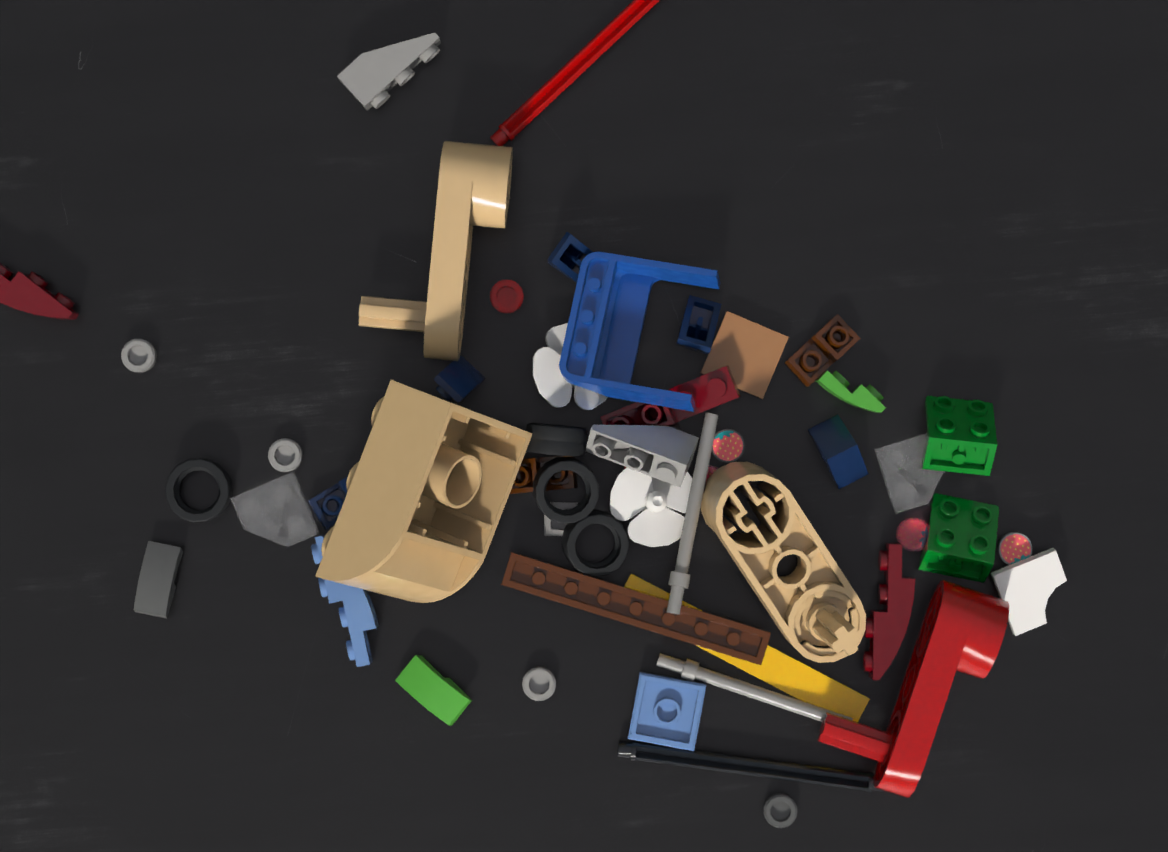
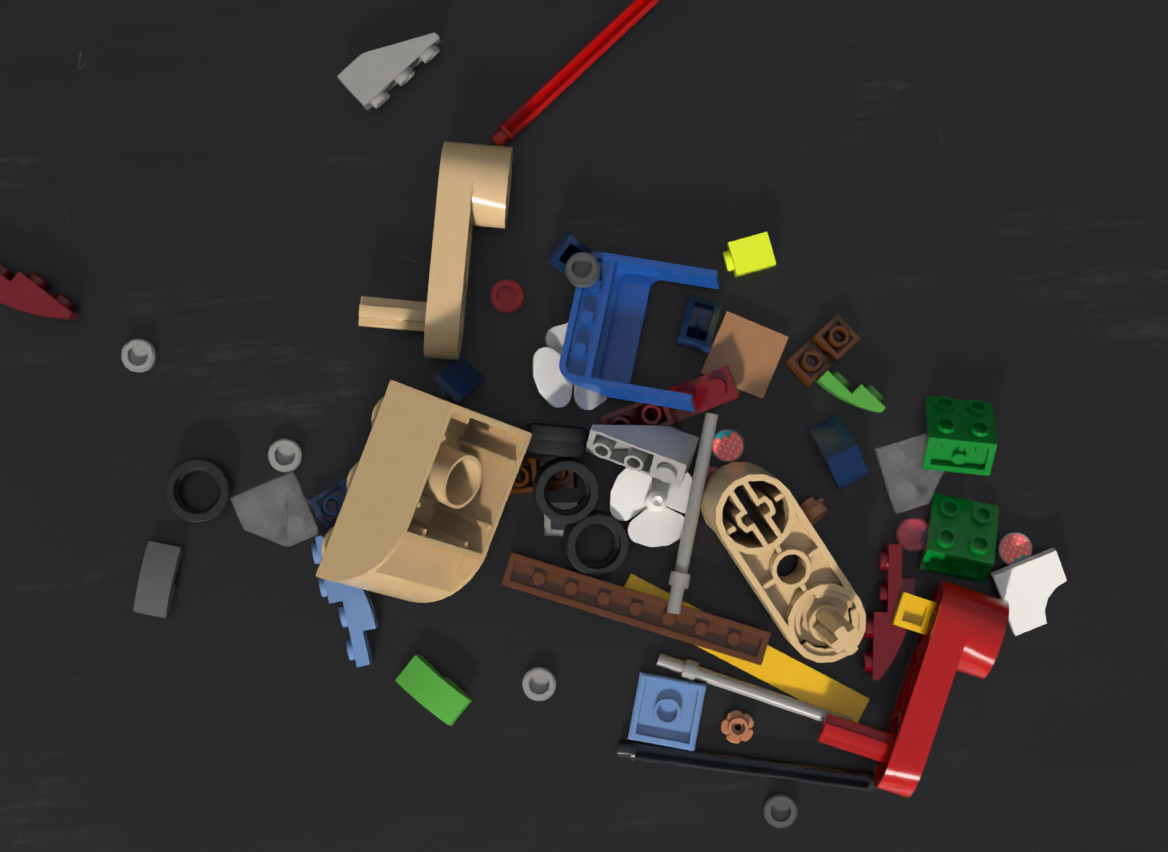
none -> dark grey tile [565,252,601,288]
none -> nougat plate [721,710,754,744]
none -> neon yellow brick [722,232,776,277]
none -> nougat plate [800,497,829,526]
none -> yellow tile [891,591,936,635]

